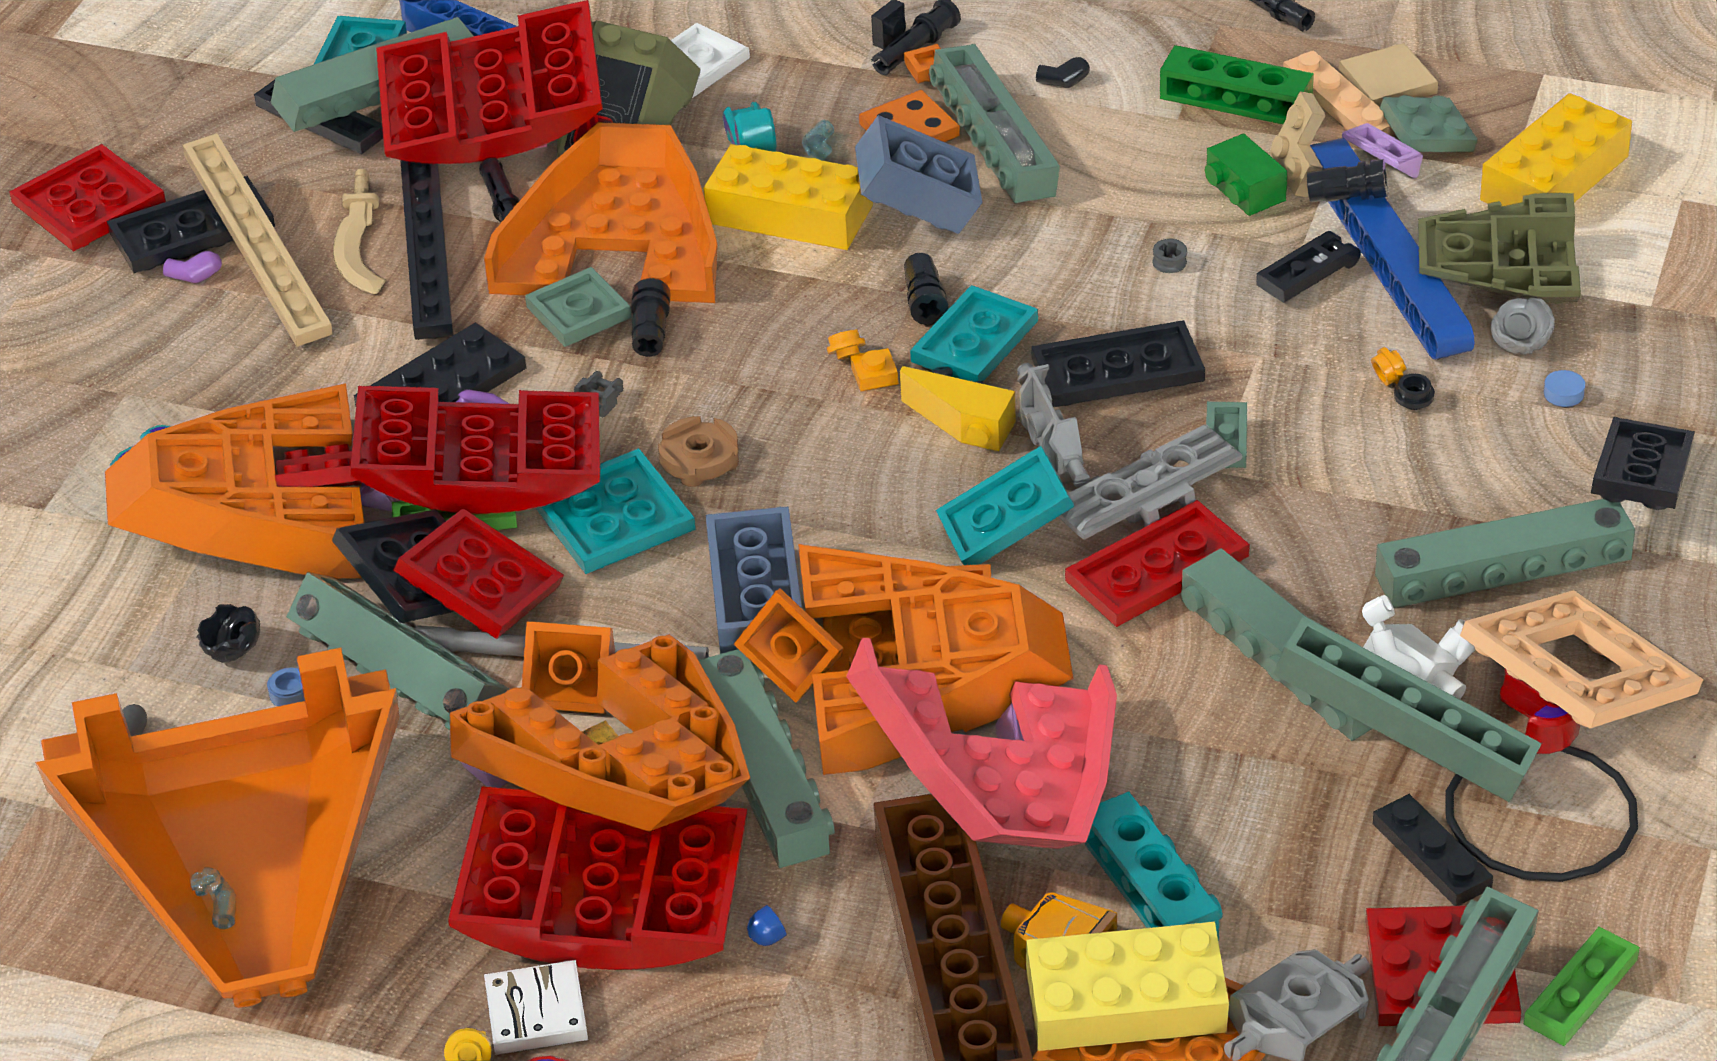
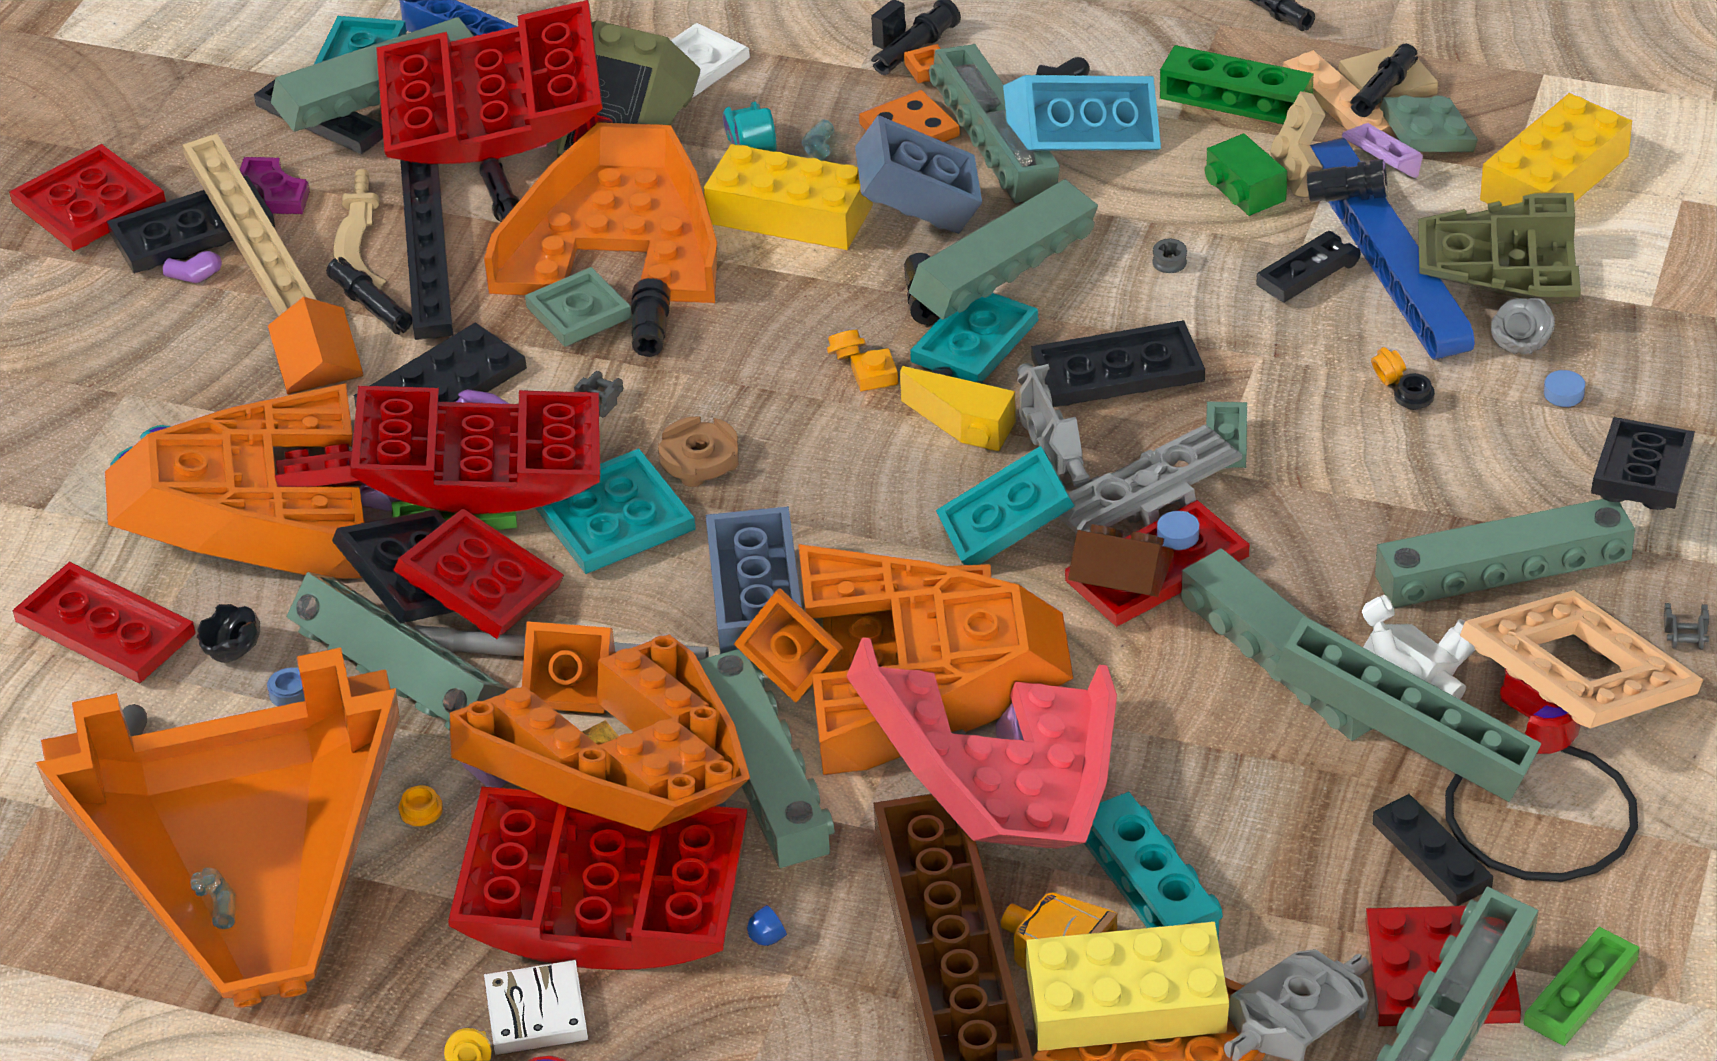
none -> red plate [12,561,196,684]
none -> magenta tile [240,157,310,214]
none -> orange slope [268,296,363,394]
none -> black pin [326,257,412,335]
none -> light orange plate [398,785,443,826]
none -> sand green brick [909,179,1098,320]
none -> medium azure slope [1003,75,1161,151]
none -> reddish brown slope [1068,524,1175,597]
none -> medium blue tile [1157,511,1199,550]
none -> black pin [1350,43,1418,117]
none -> dark grey piece [1664,603,1709,649]

